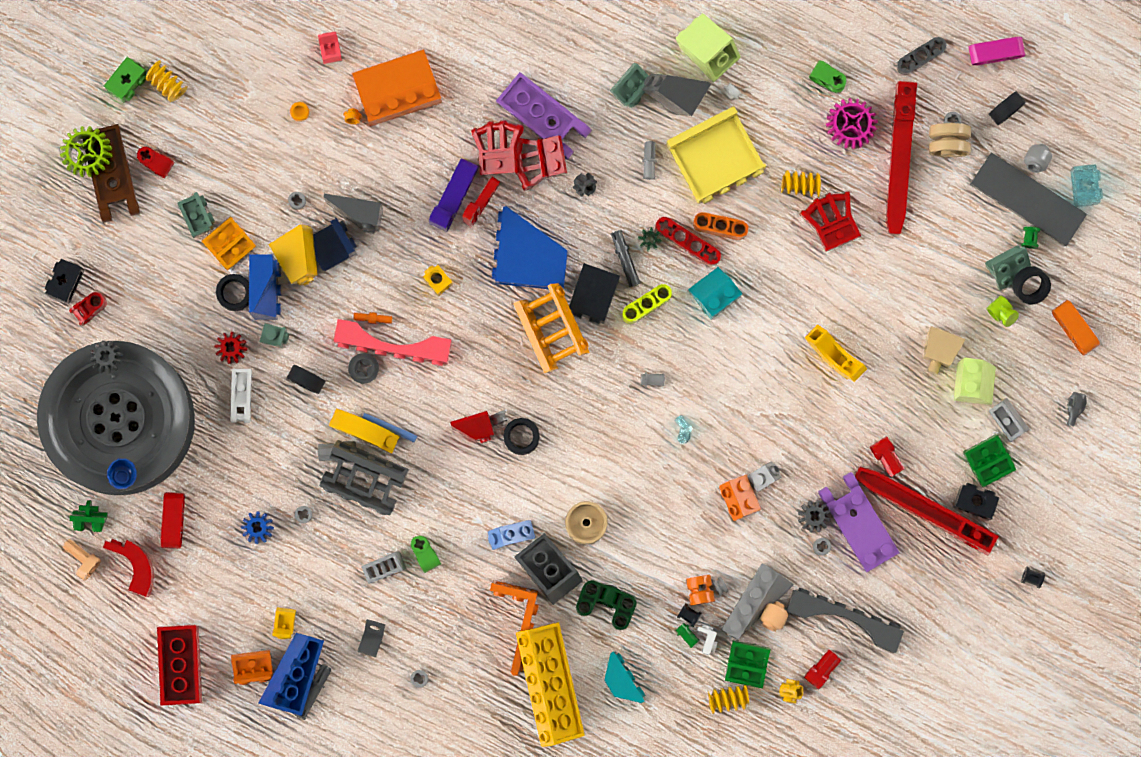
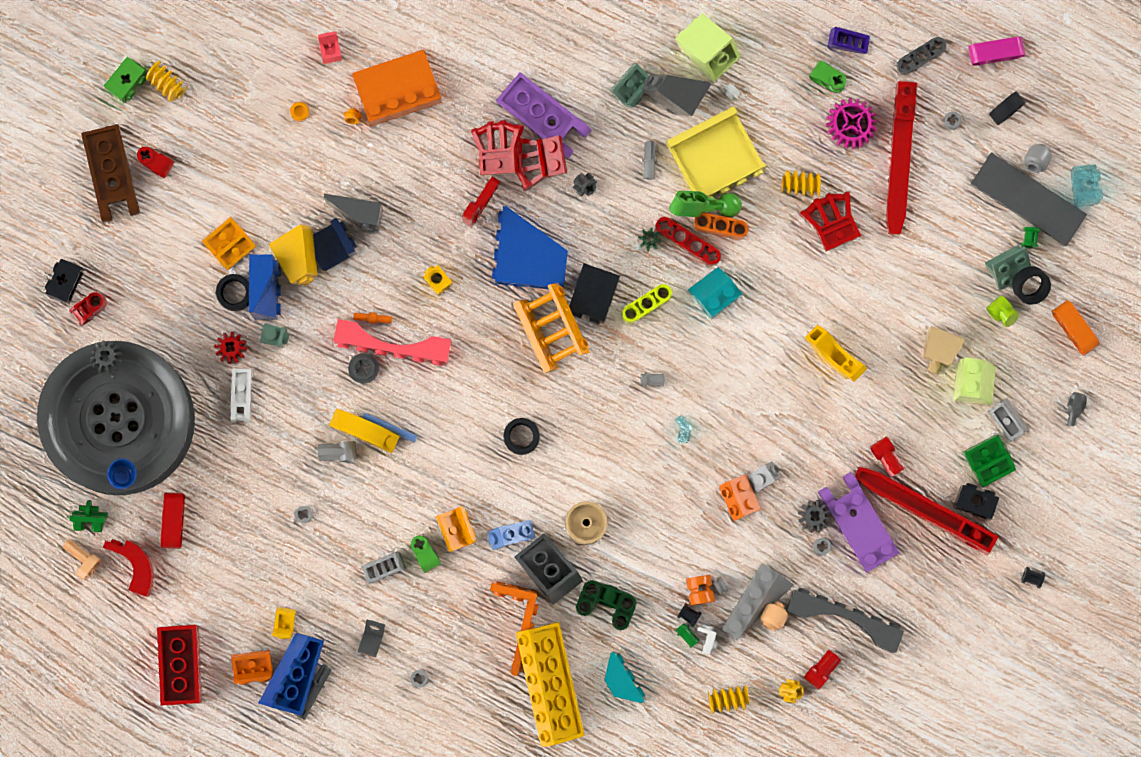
lime gear [60,126,112,177] -> none
sand green bracket [177,192,215,238] -> none
blue gear [241,511,274,544] -> none
black tyre [287,365,326,394] -> none
light grey bush [288,191,306,210] -> none
dark grey fence [319,440,409,515] -> none
dark purple beam [429,158,479,232] -> none
red slope [450,411,494,444] -> none
light grey bush [490,410,509,426] -> none
dark grey pin [610,230,641,288] -> none
green slope [725,640,771,689] -> none
tan wheel [929,123,971,158] -> none
none -> light orange bracket [436,506,476,552]
none -> bright green beam [669,191,742,217]
none -> dark purple slope [827,26,870,55]

